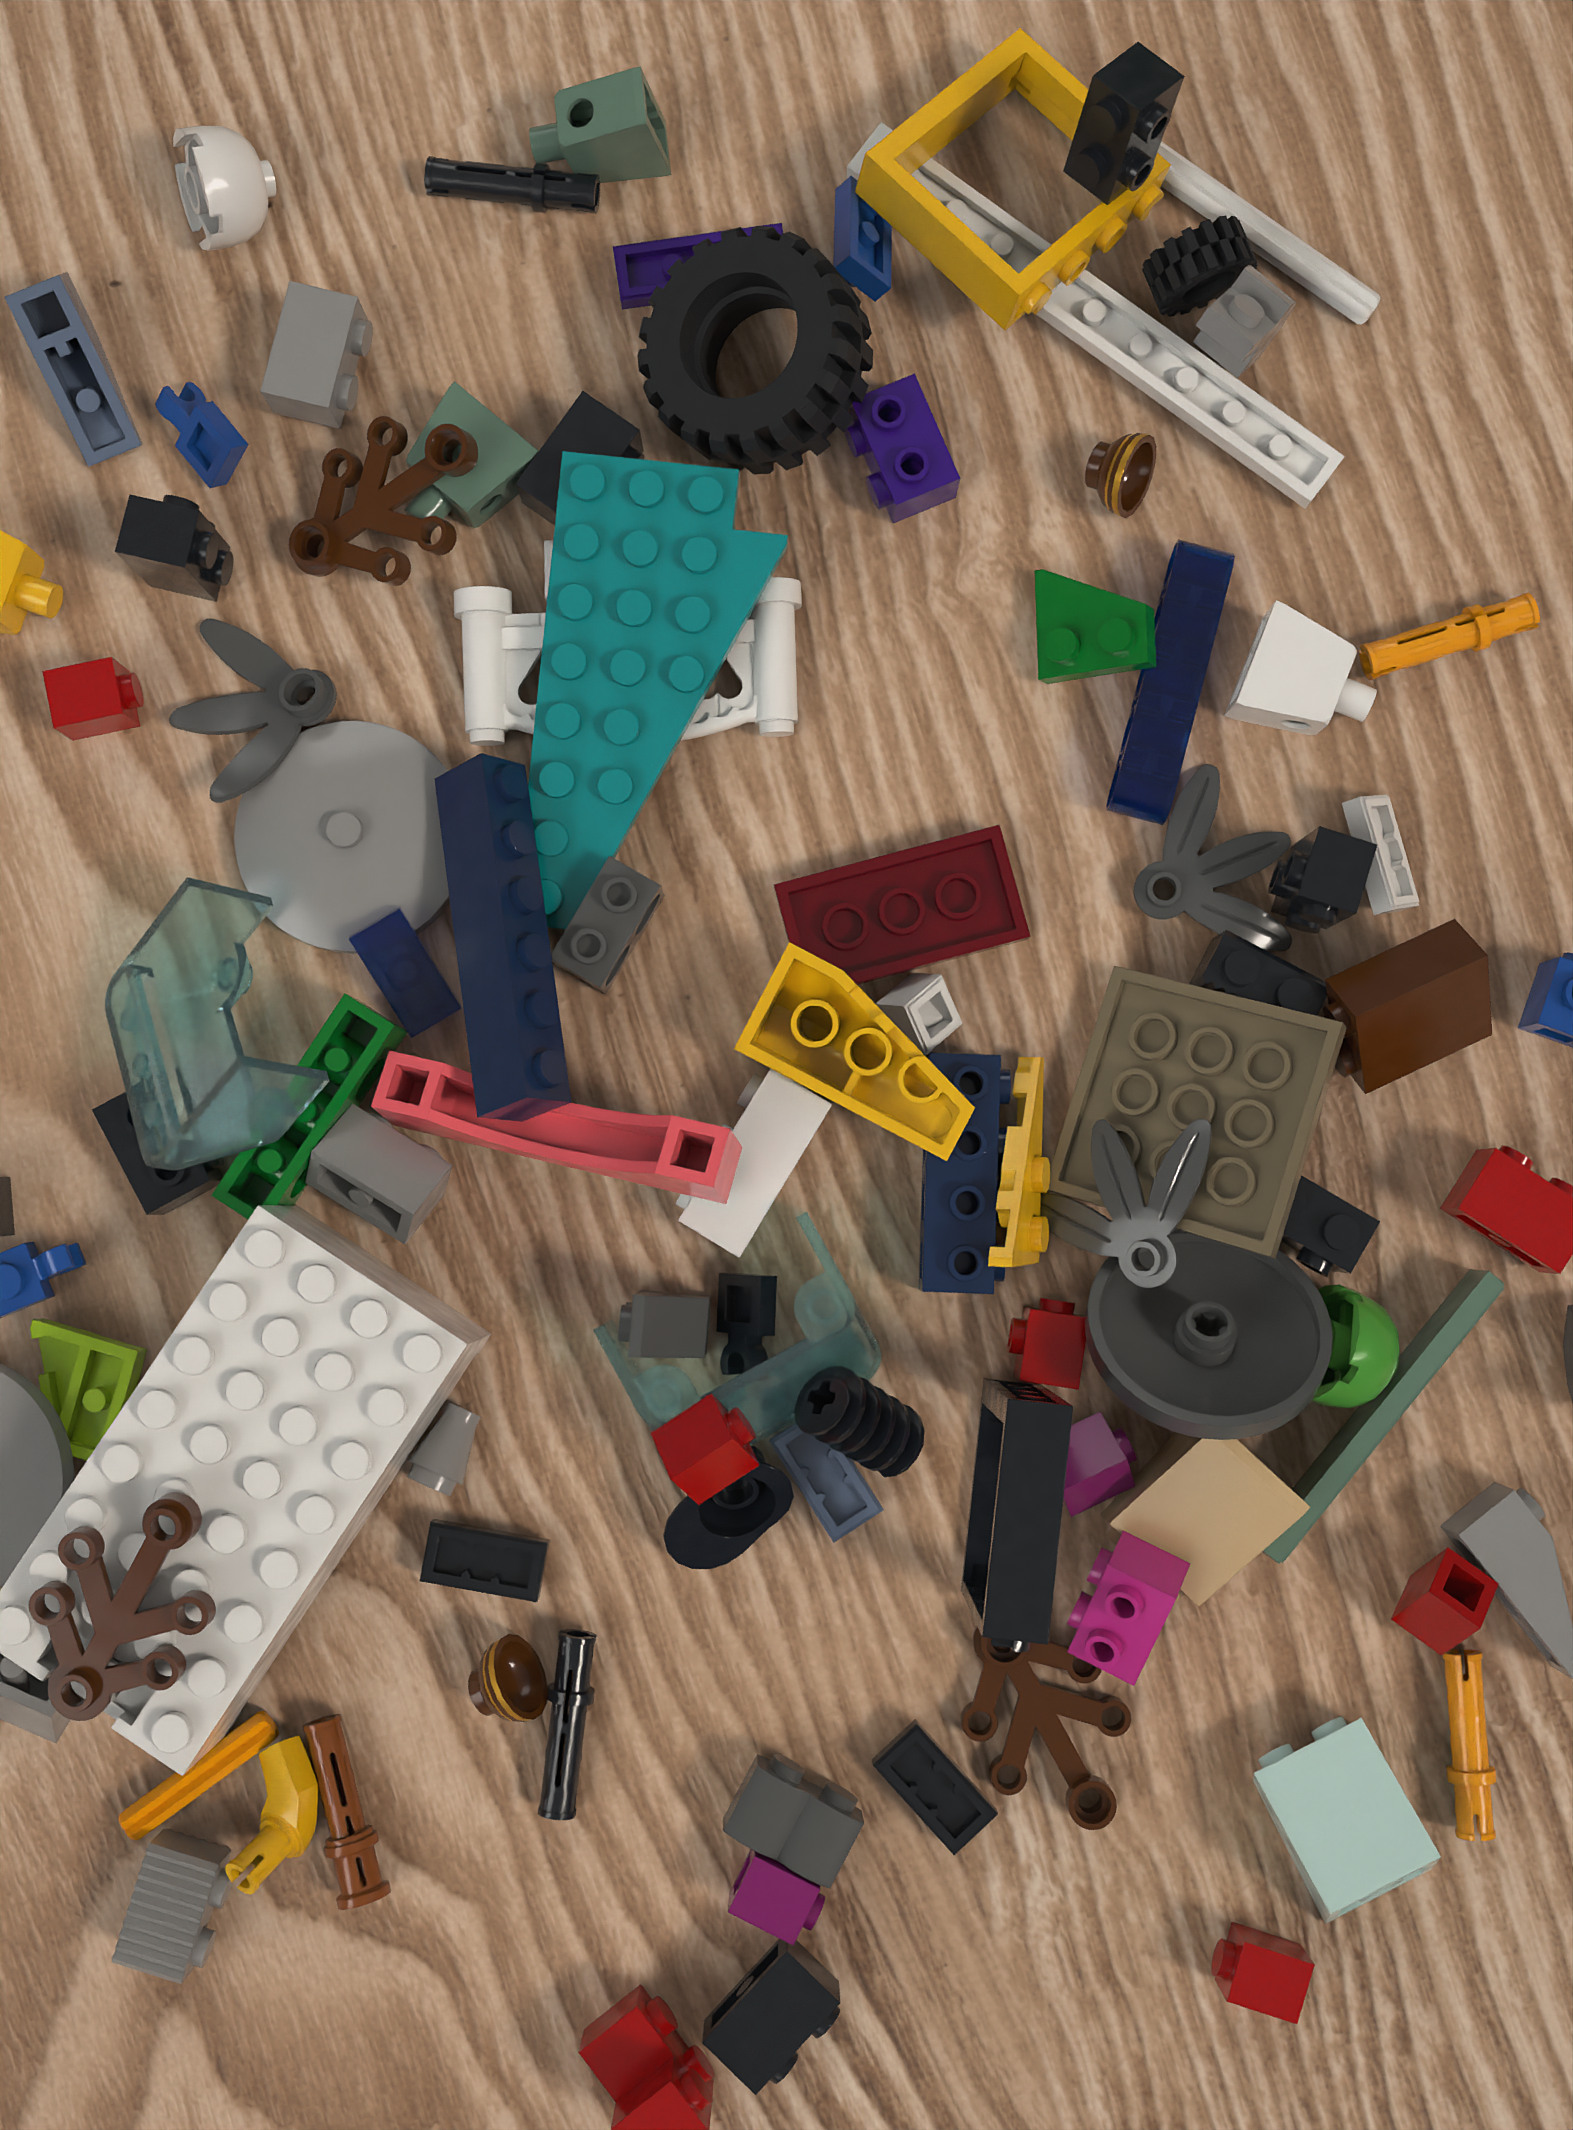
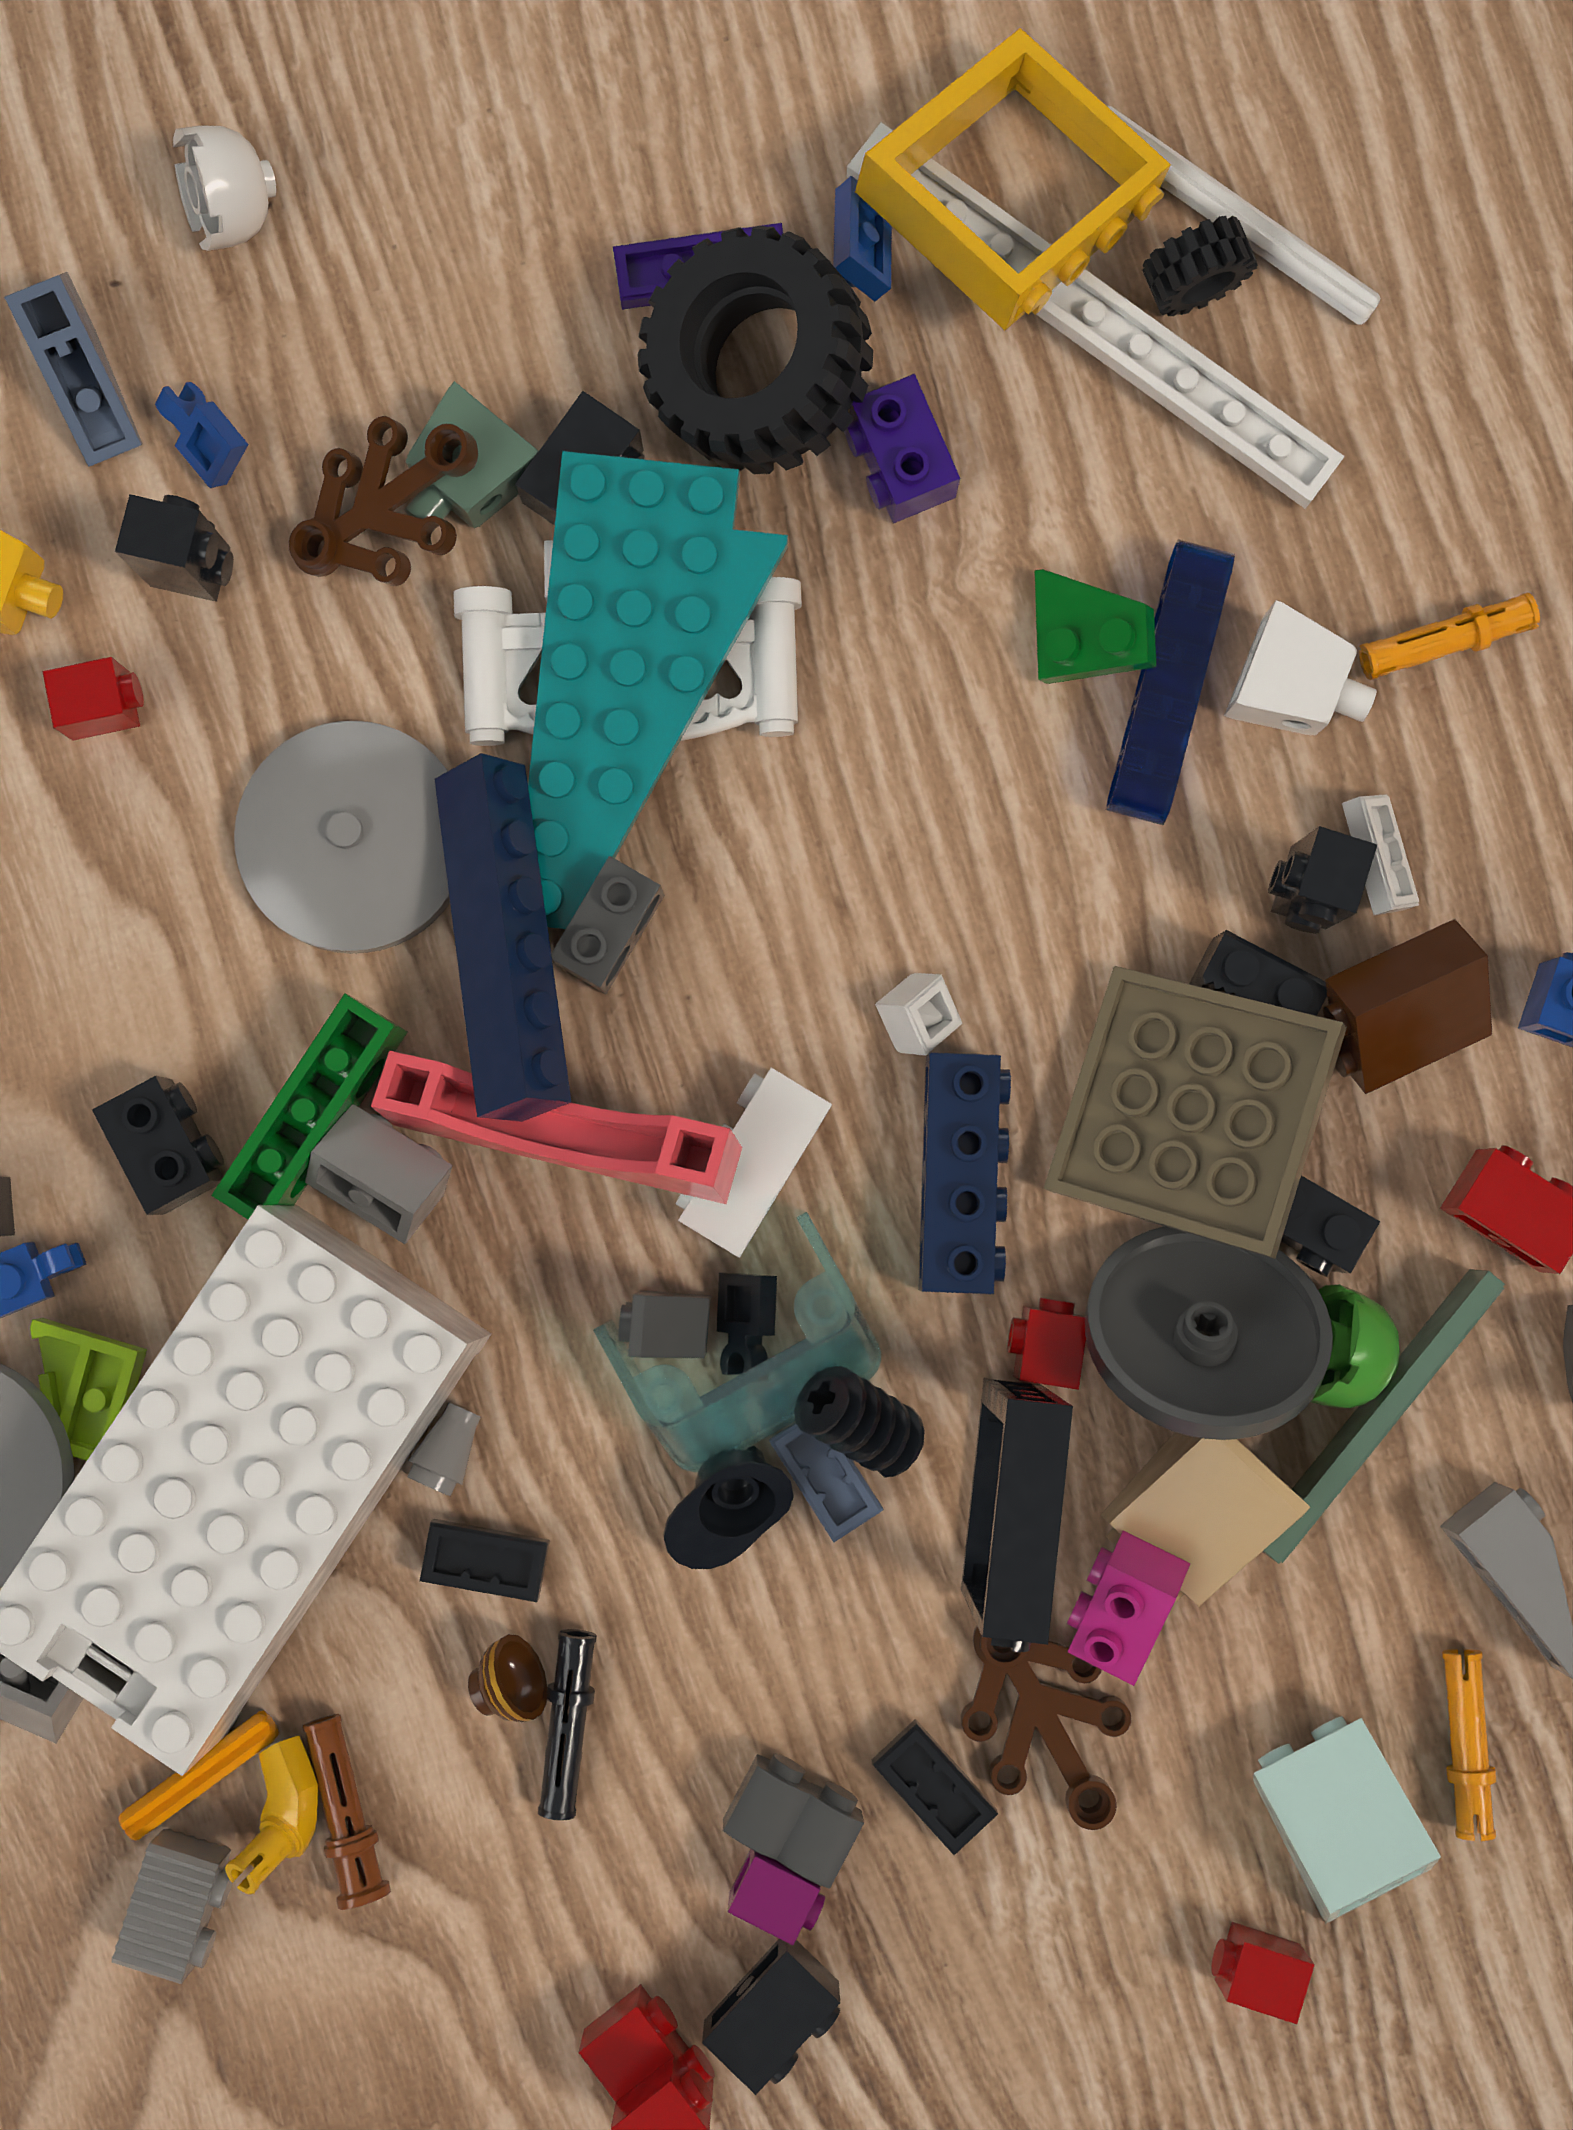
reddish brown plant [29,1492,216,1721] -> none
clear light blue windscreen [105,877,329,1171] -> none
dark grey plant [169,619,337,803] -> none
light grey brick [260,281,373,429] -> none
clear blue plate [349,907,462,1038] -> none
black pin [424,156,600,214] -> none
sand green torso [529,67,671,183] -> none
red brick [650,1393,760,1505] -> none
yellow wedge [734,942,975,1161] -> none
dark red plate [774,824,1031,985] -> none
yellow wing [988,1057,1050,1267] -> none
dark grey plant [1040,1118,1212,1288] -> none
black brick [1063,42,1185,205] -> none
magenta brick [1063,1412,1137,1517] -> none
reddish brown piece [1085,433,1157,518] -> none
dark grey plant [1133,764,1292,951] -> none
light grey brick [1193,265,1296,378] -> none
red brick [1391,1547,1499,1656] -> none

